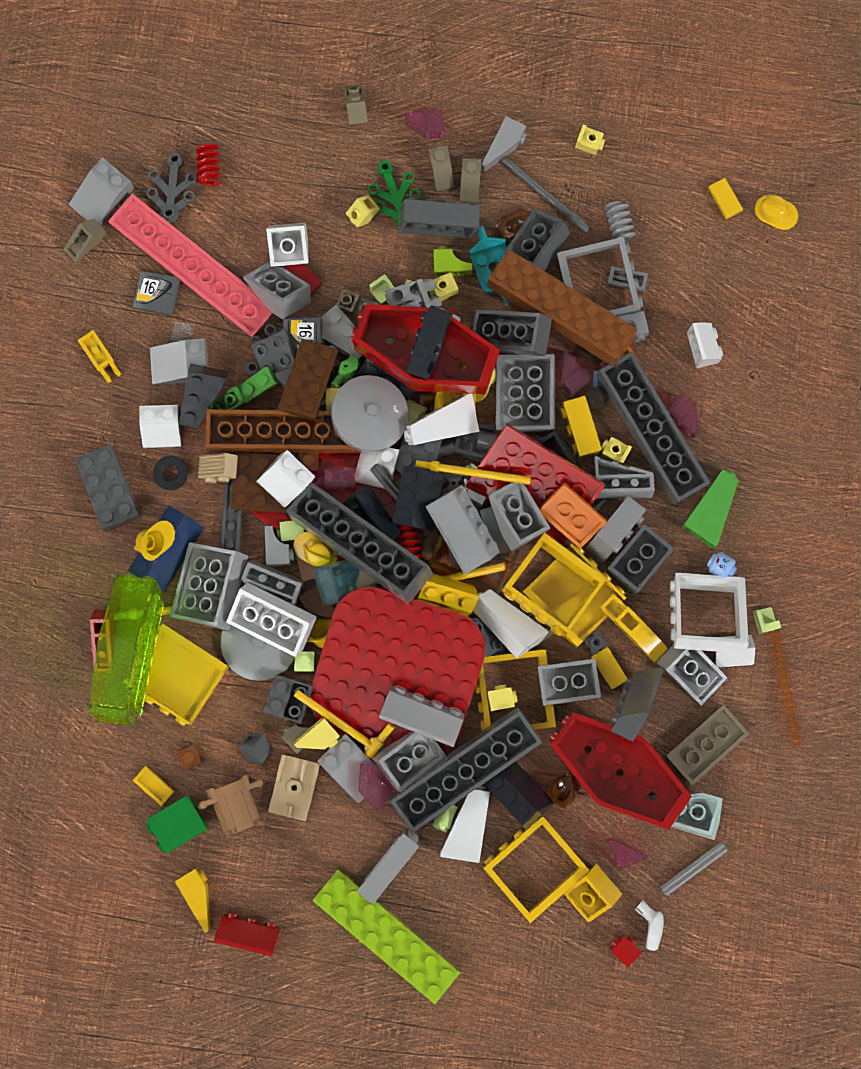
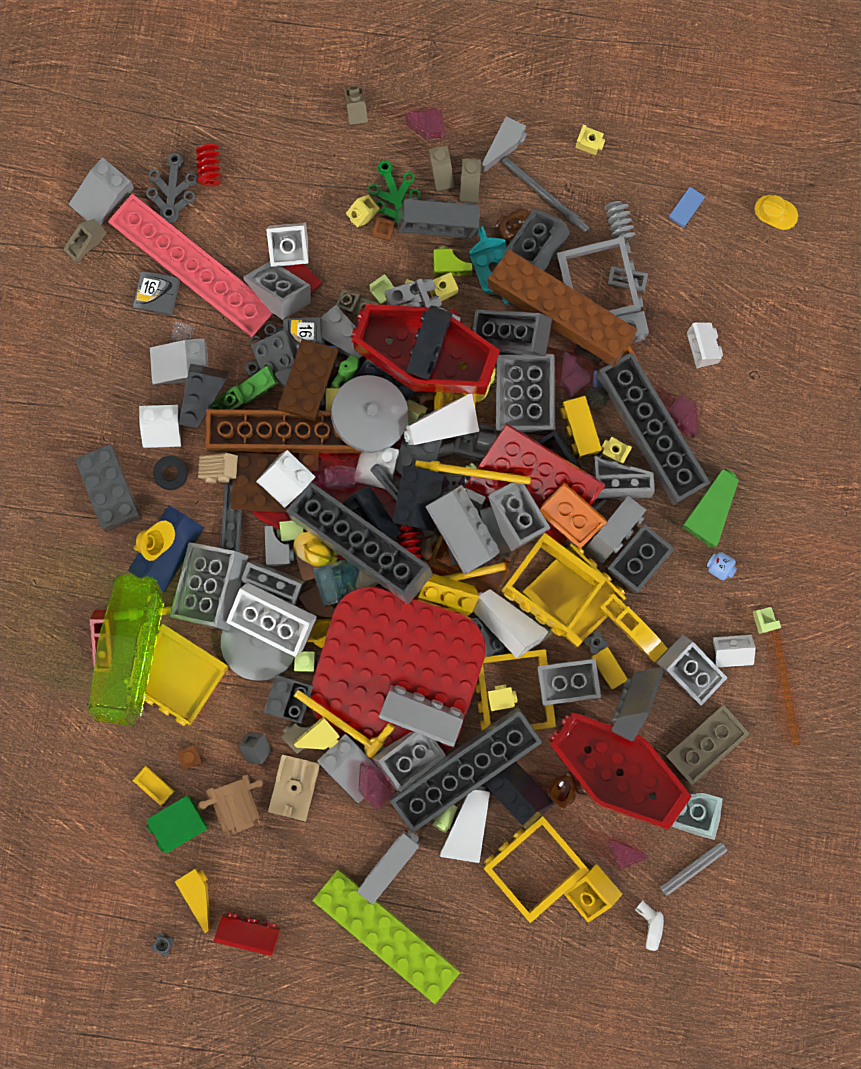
yellow hinge [78,330,122,383] -> none
red brick [609,935,642,968] -> none
white window [670,573,748,654] -> none
yellow tile [708,178,743,220] -> none
none -> dark grey plate [151,933,174,956]
none -> dark orange plate [372,217,395,241]
none -> medium blue tile [669,187,705,228]

